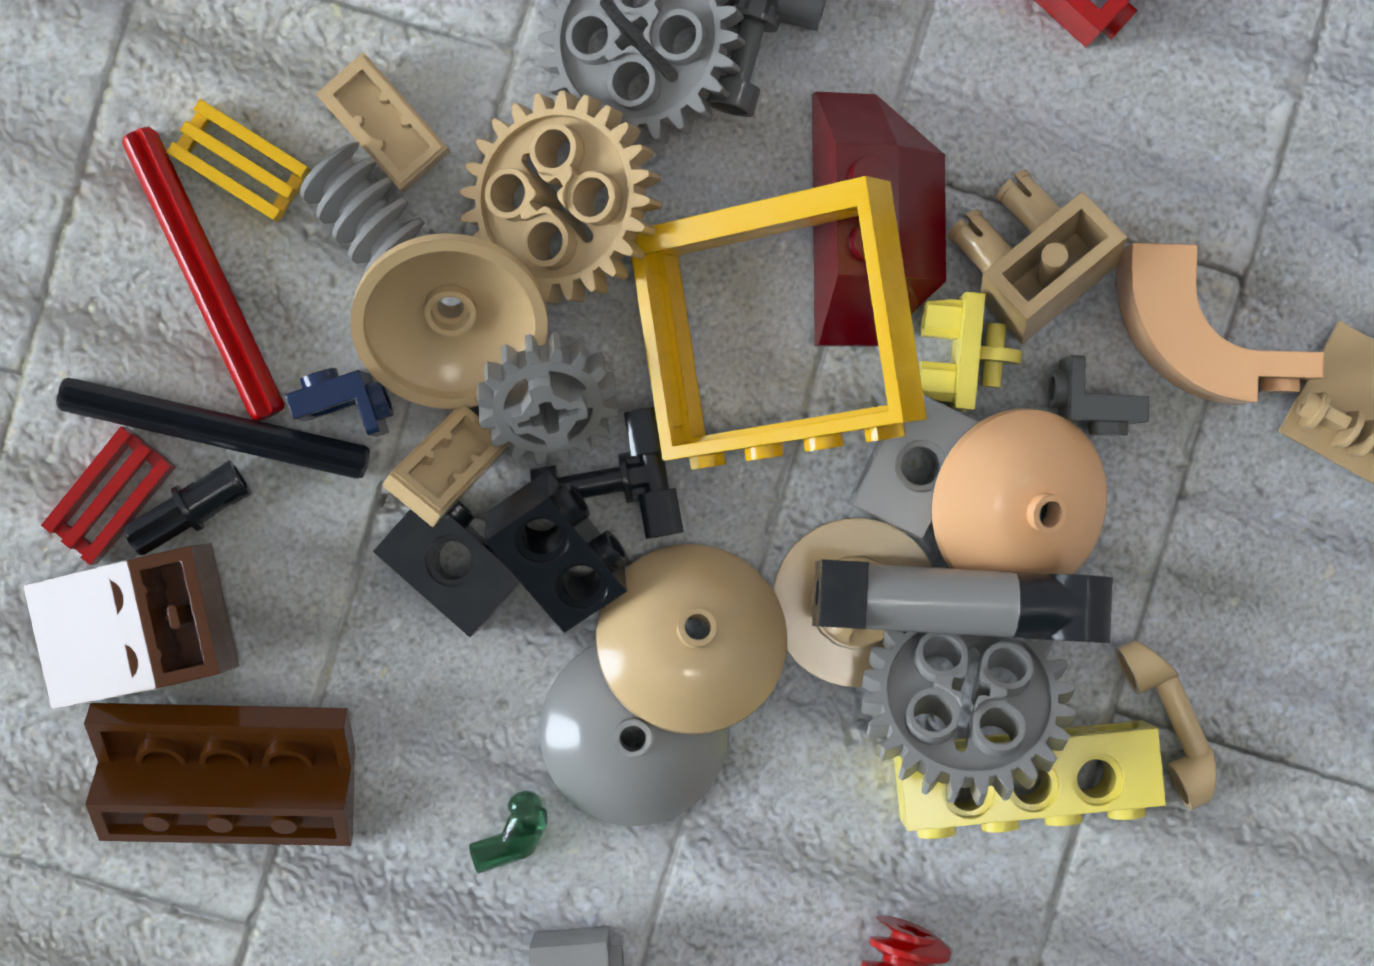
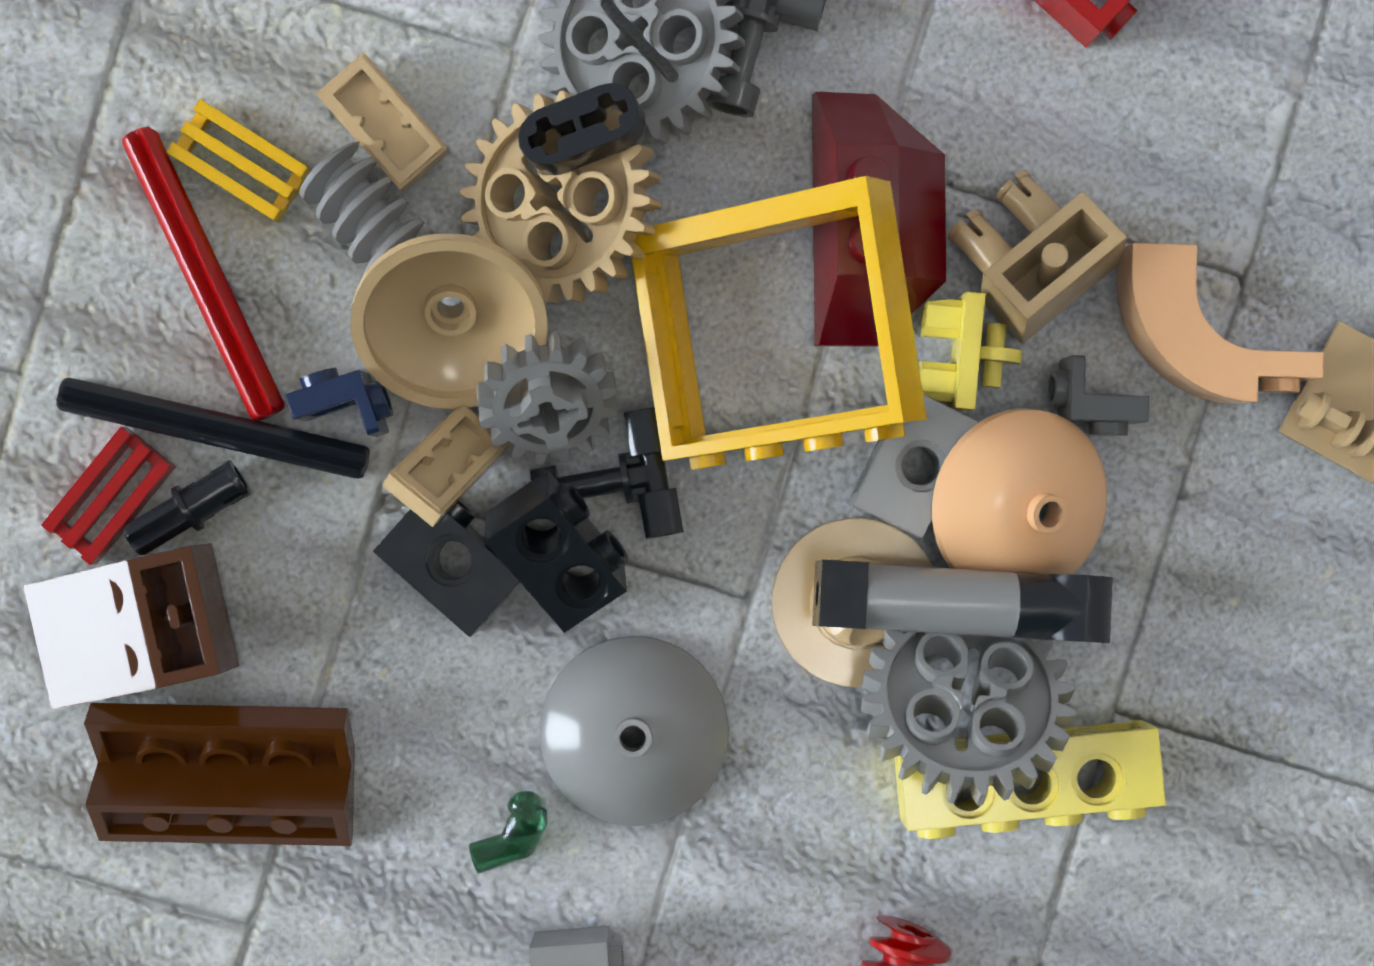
tan dish [596,544,787,735] -> none
tan bar [1115,640,1217,811] -> none
none -> black beam [518,83,646,175]

